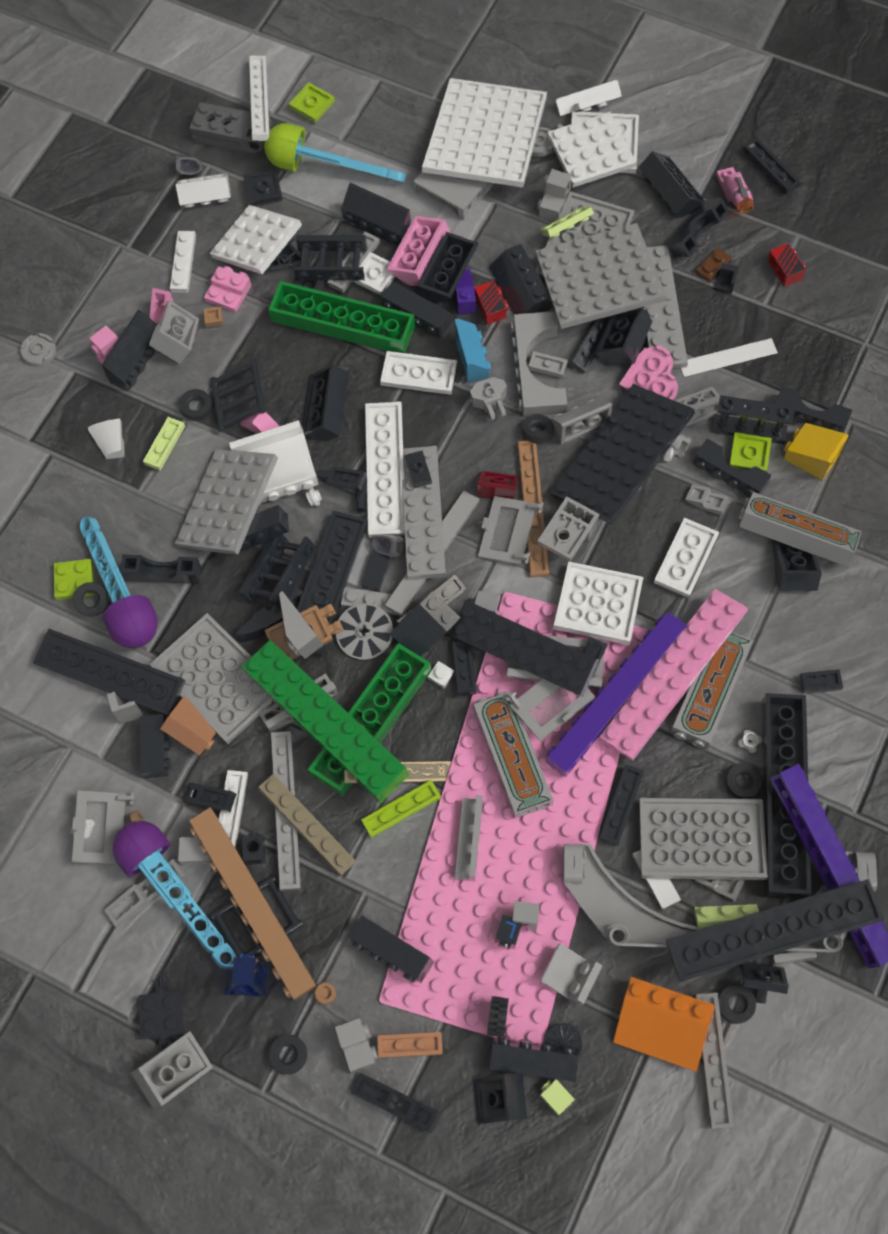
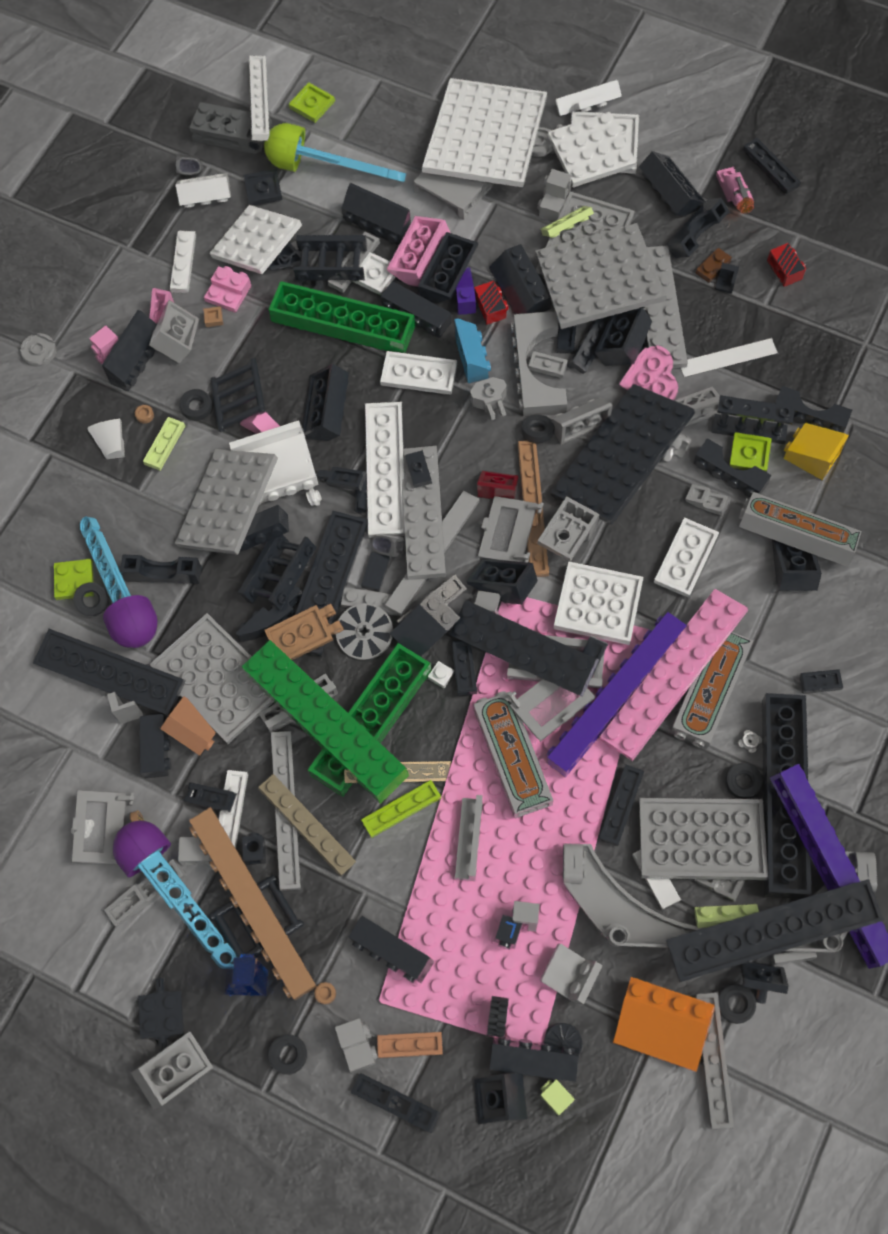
light grey slope [279,591,323,659] -> none
none -> medium nougat tile [135,405,154,424]
none -> black slope [466,558,538,605]
none -> black tile [557,324,576,354]

